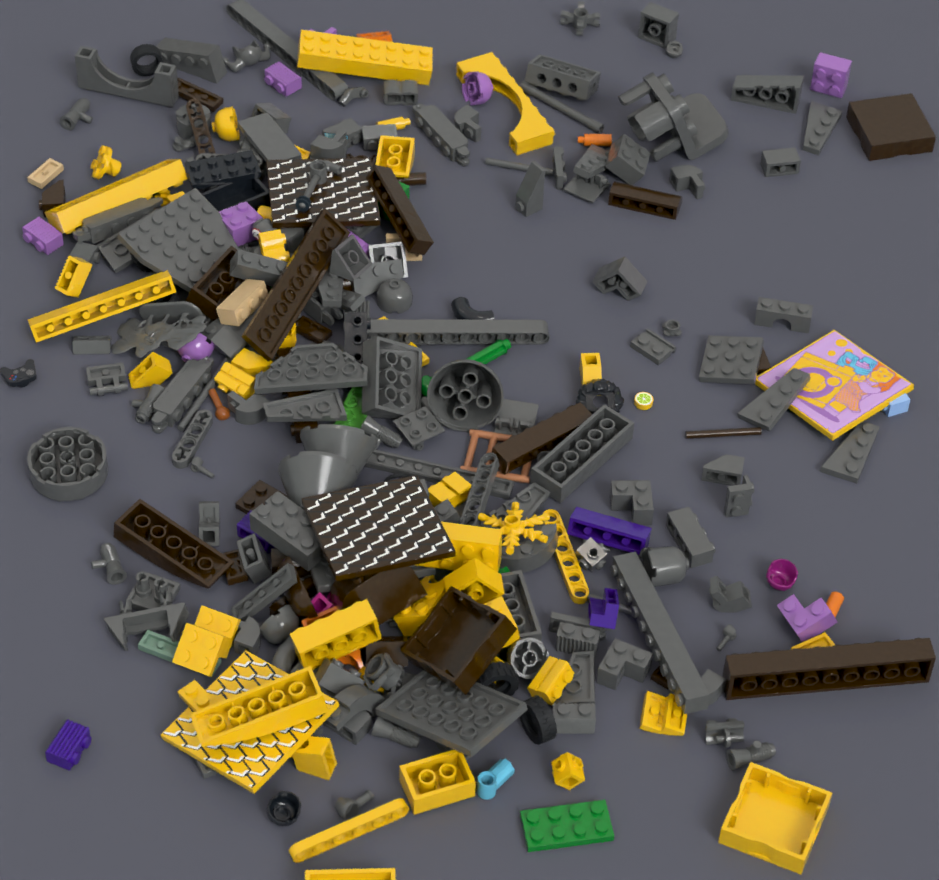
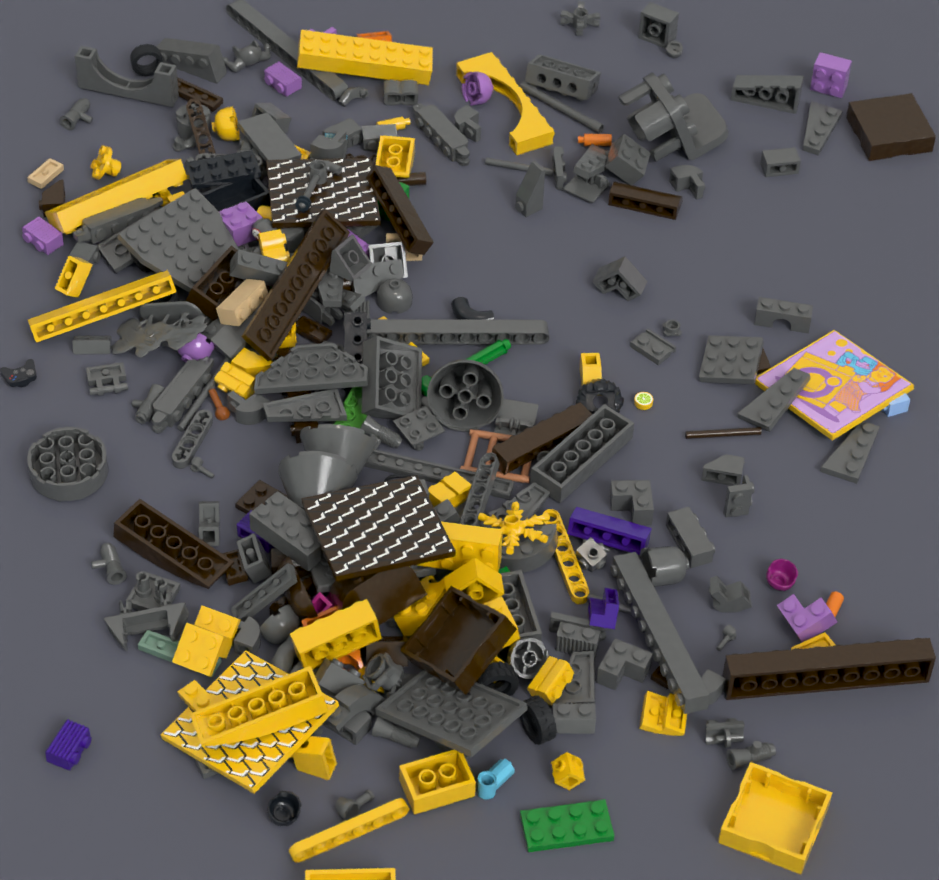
yellow slope [128,352,172,389] -> none

